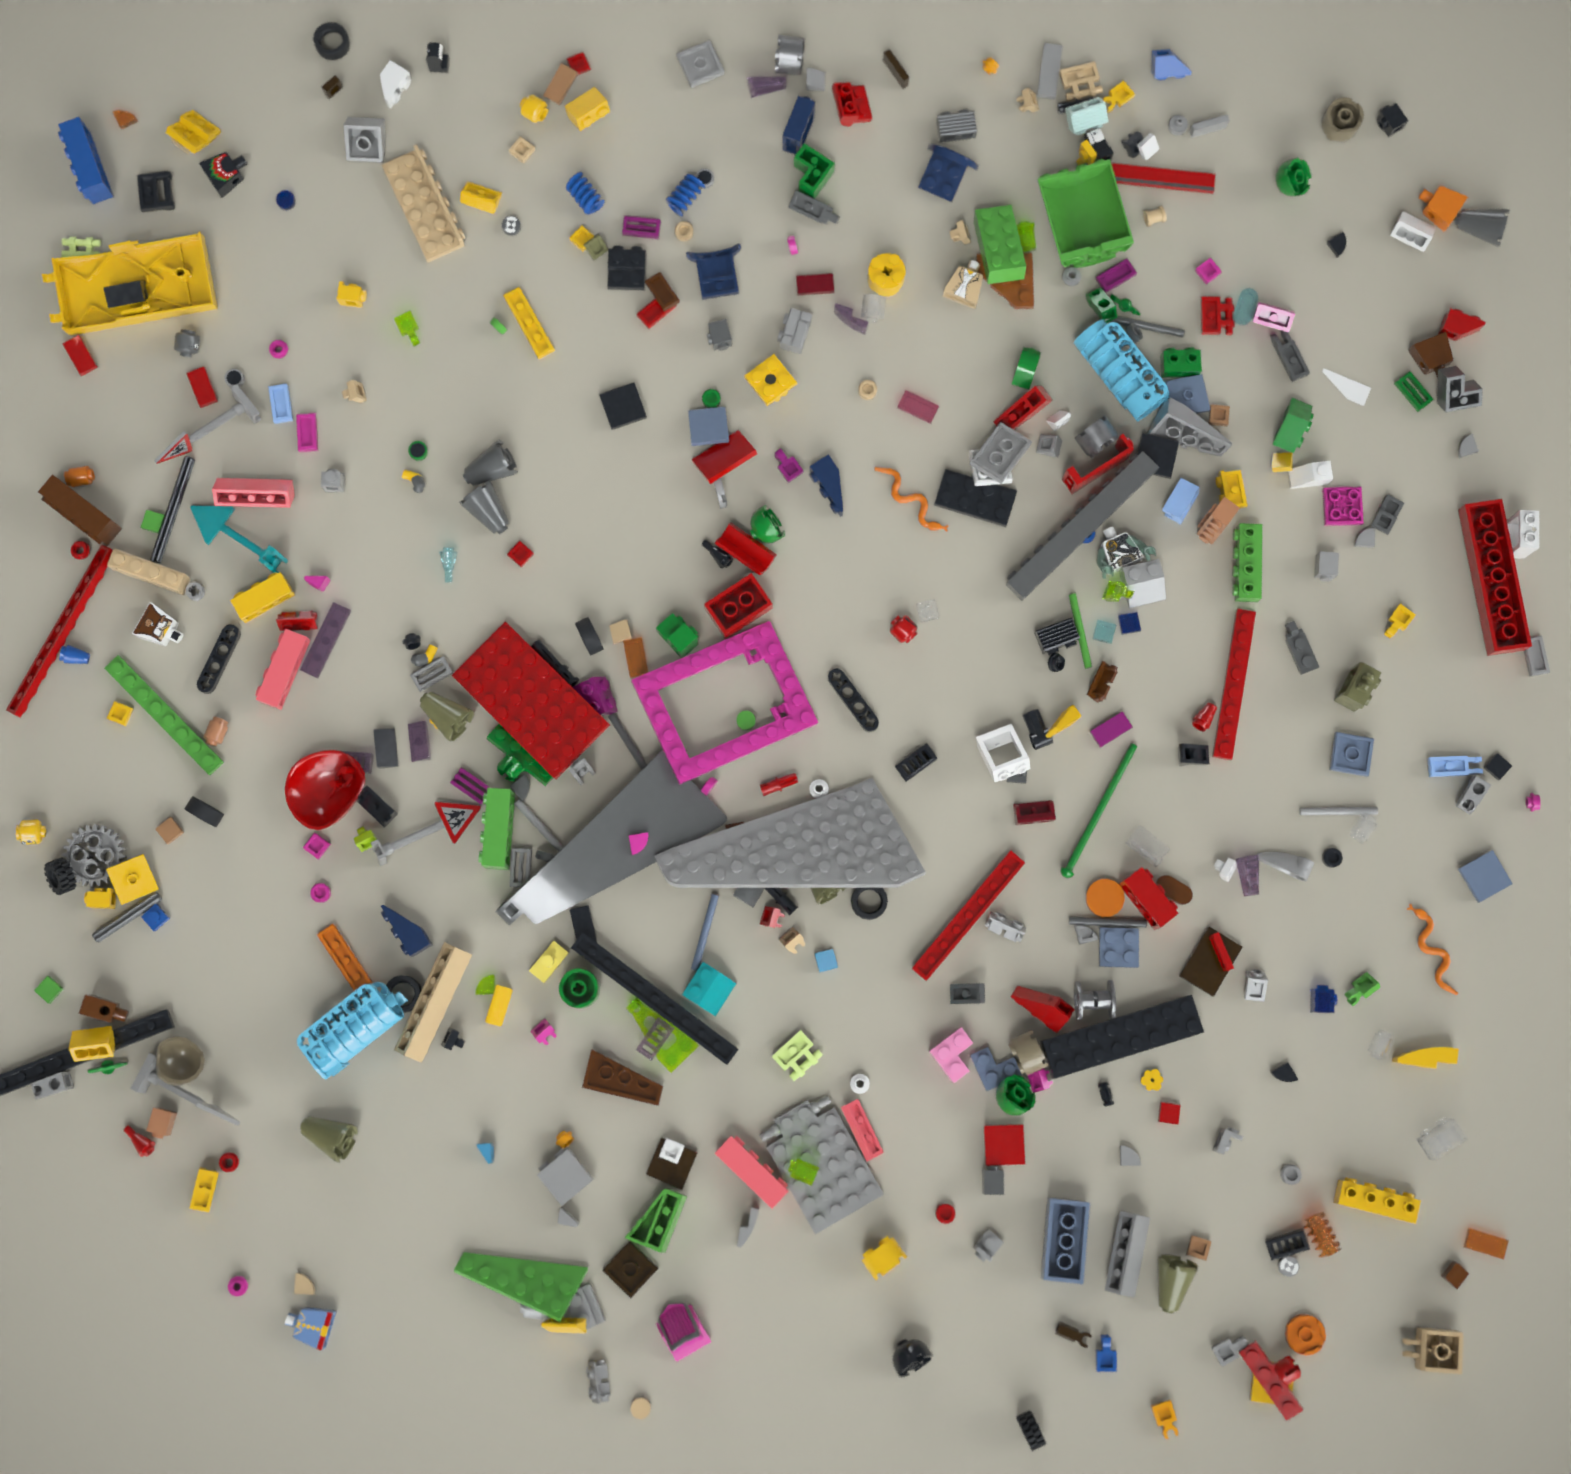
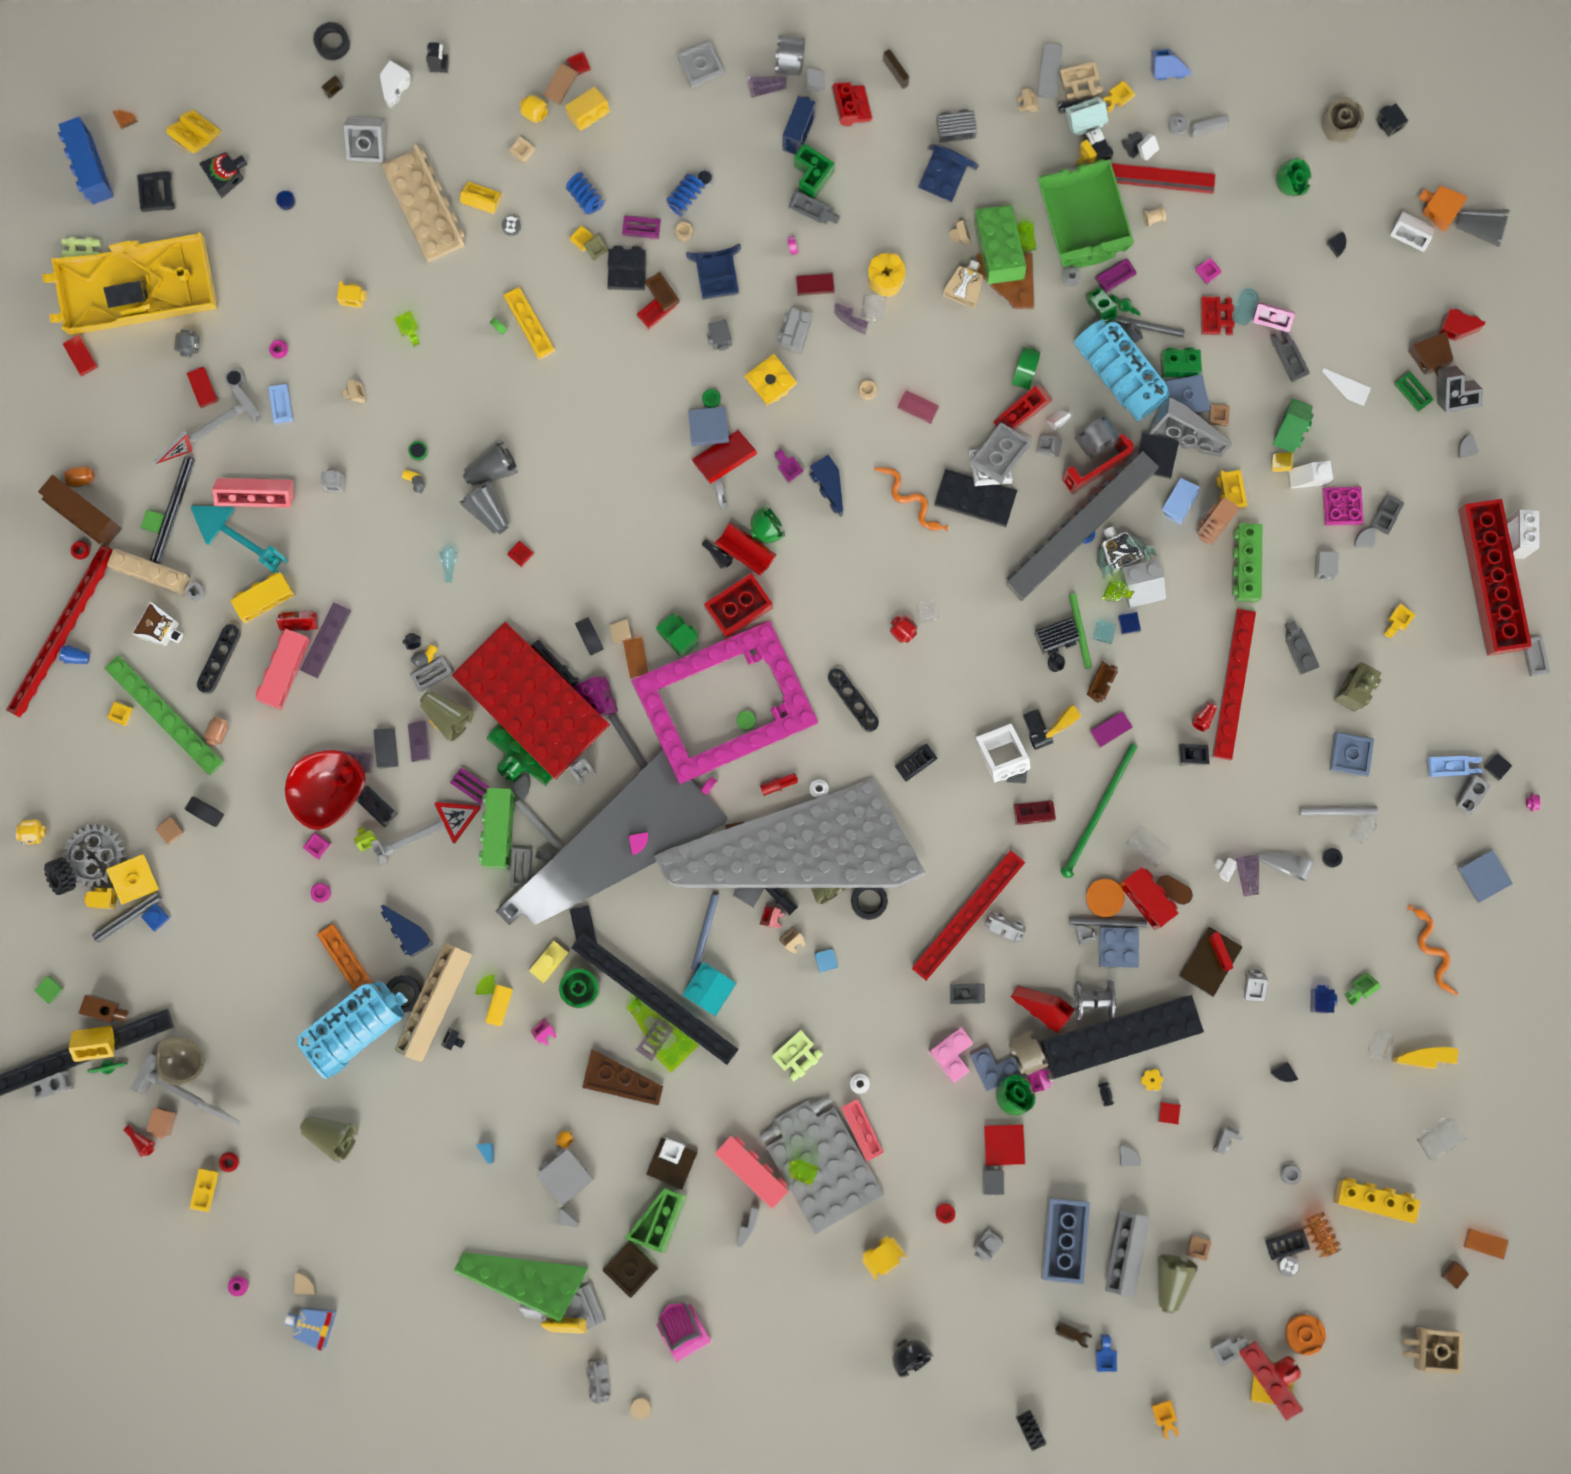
dark pink tile [296,413,318,452] -> none
dark pink slope [304,576,331,592] -> none
black tile [599,383,647,430] -> none
light orange plate [982,57,999,74] -> none

